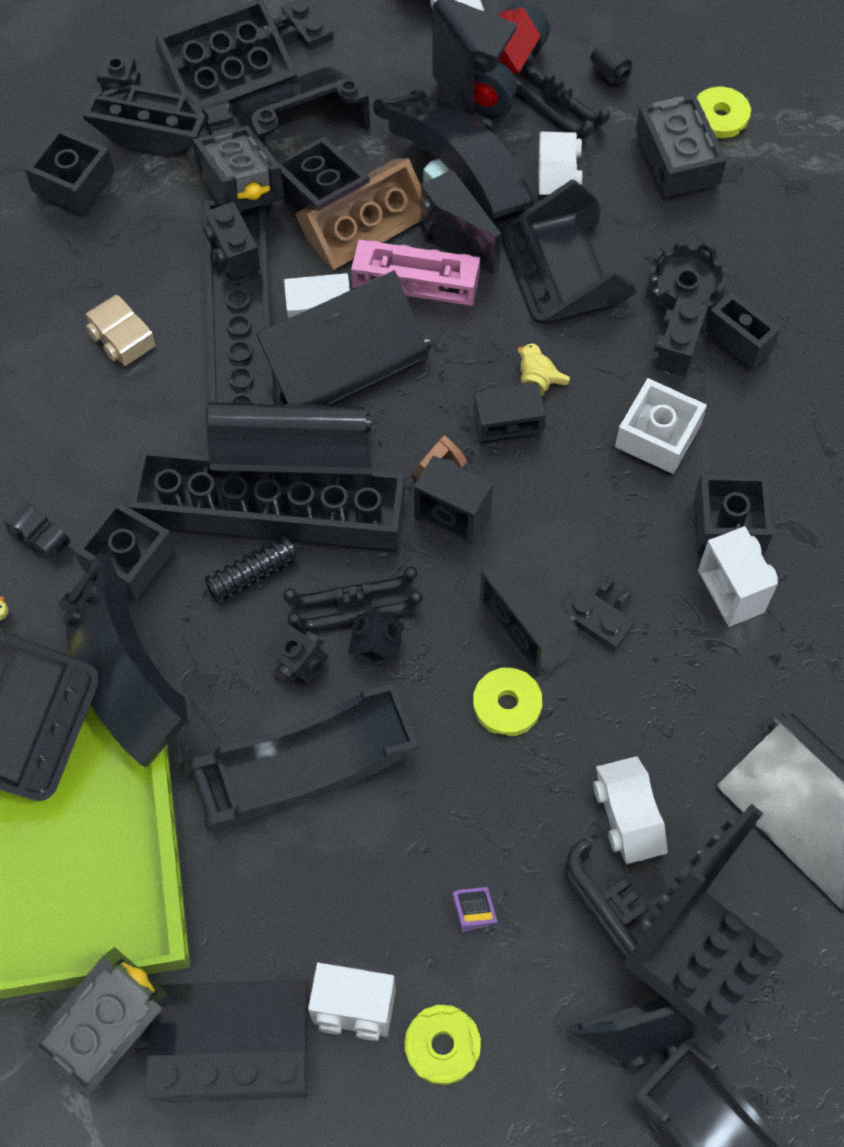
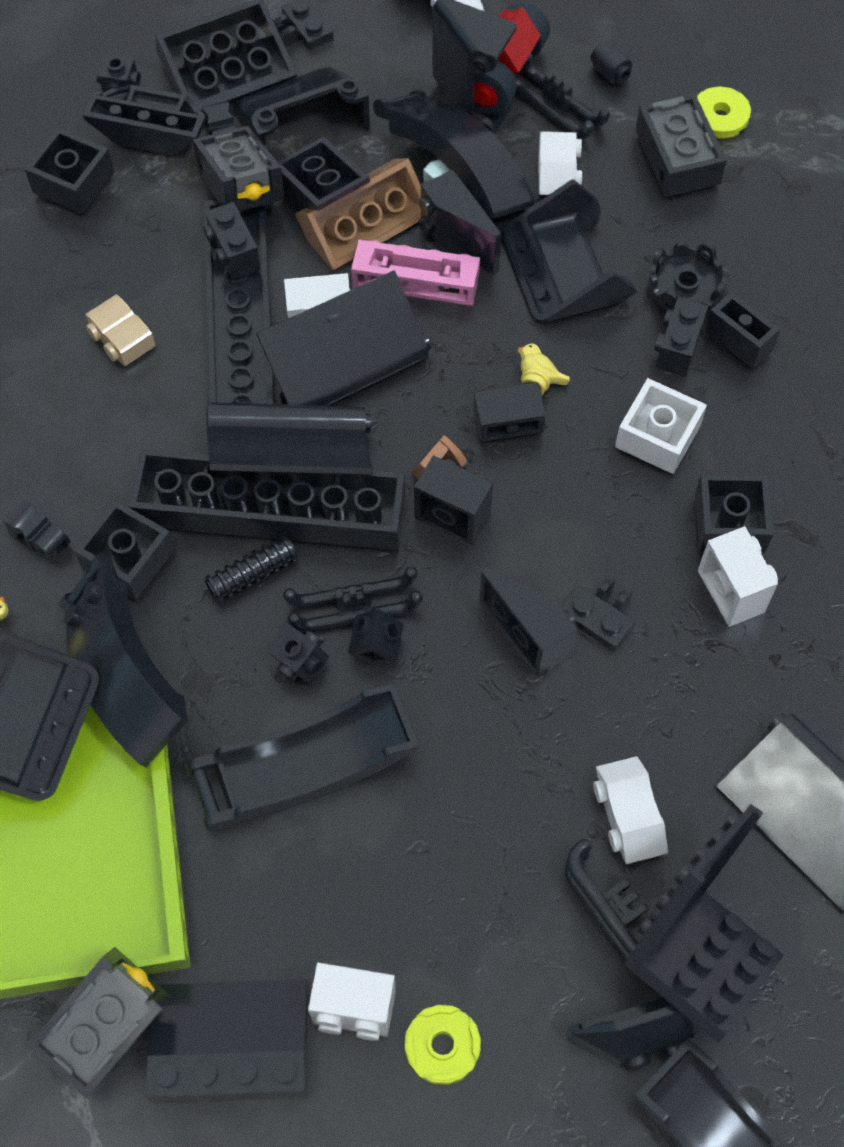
slope [452,887,498,933] -> none
neon yellow tile [473,668,542,736] -> none

